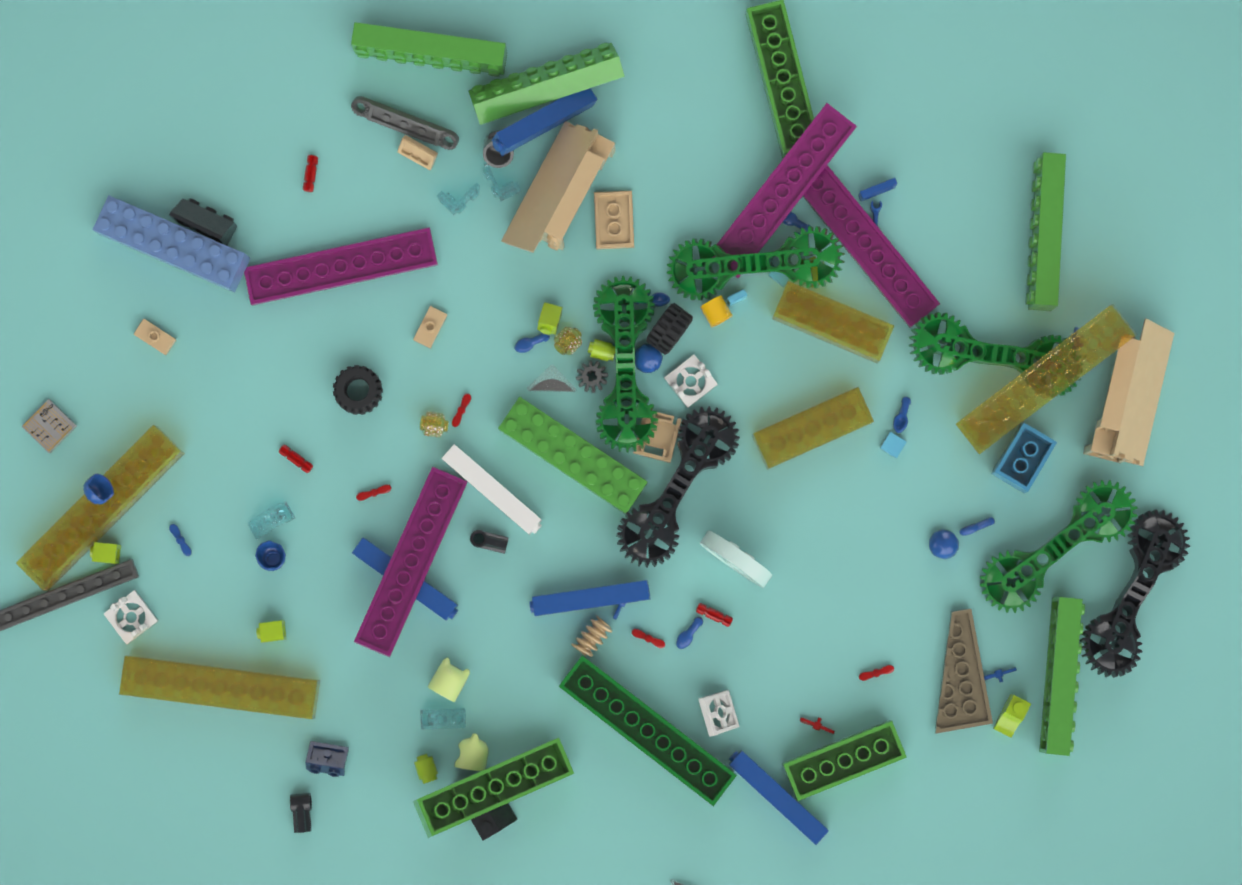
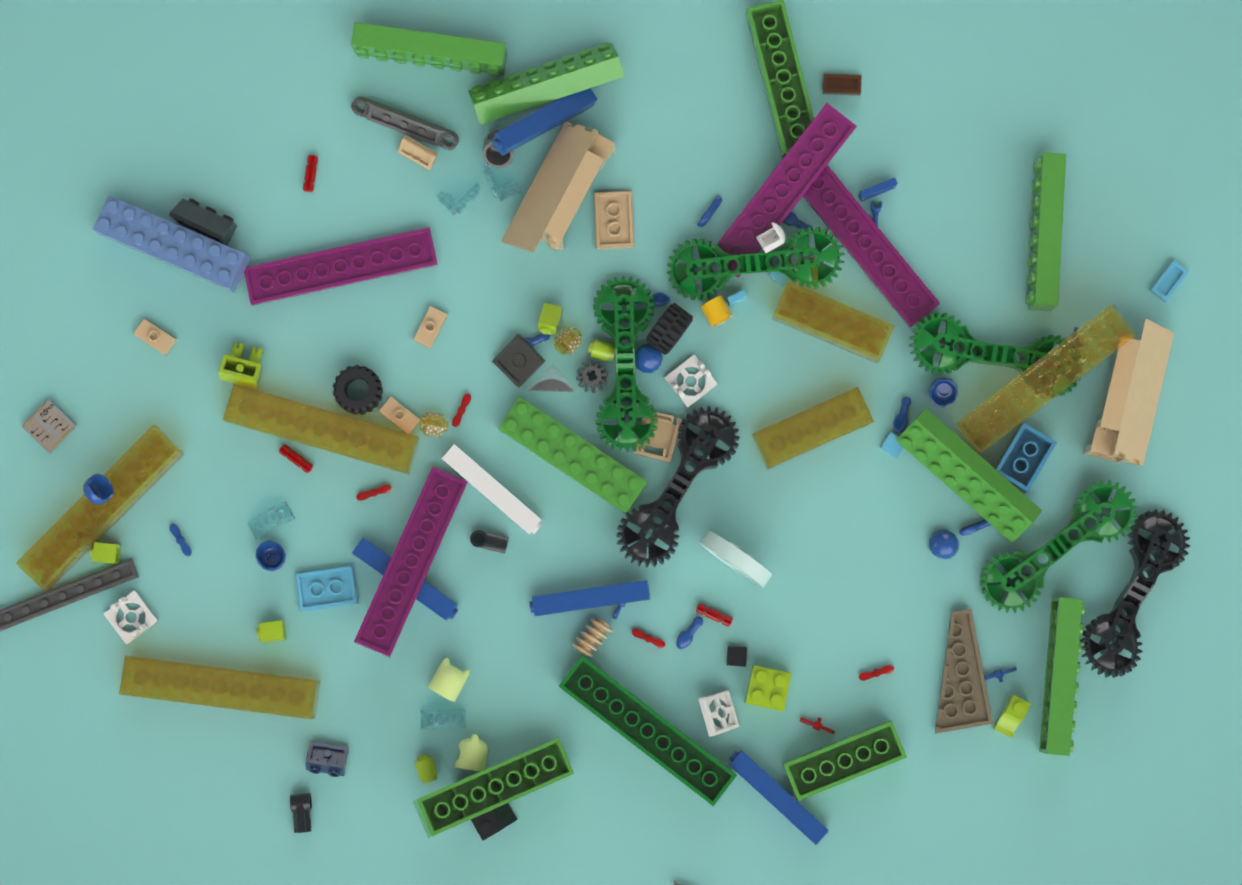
none -> lime brick [219,342,264,390]
none -> clear yellow brick [223,384,420,475]
none -> medium azure tile [295,565,358,612]
none -> tan plate [379,396,421,435]
none -> pearl dark grey tile [492,334,546,388]
none -> blue piece [697,196,723,227]
none -> black tile [726,646,747,667]
none -> lime brick [745,665,792,712]
none -> white plate [756,222,786,253]
none -> reddish brown tile [823,74,862,96]
none -> bright green brick [896,408,1042,543]
none -> blue hair [929,377,958,408]
none -> medium azure tile [1150,260,1189,302]

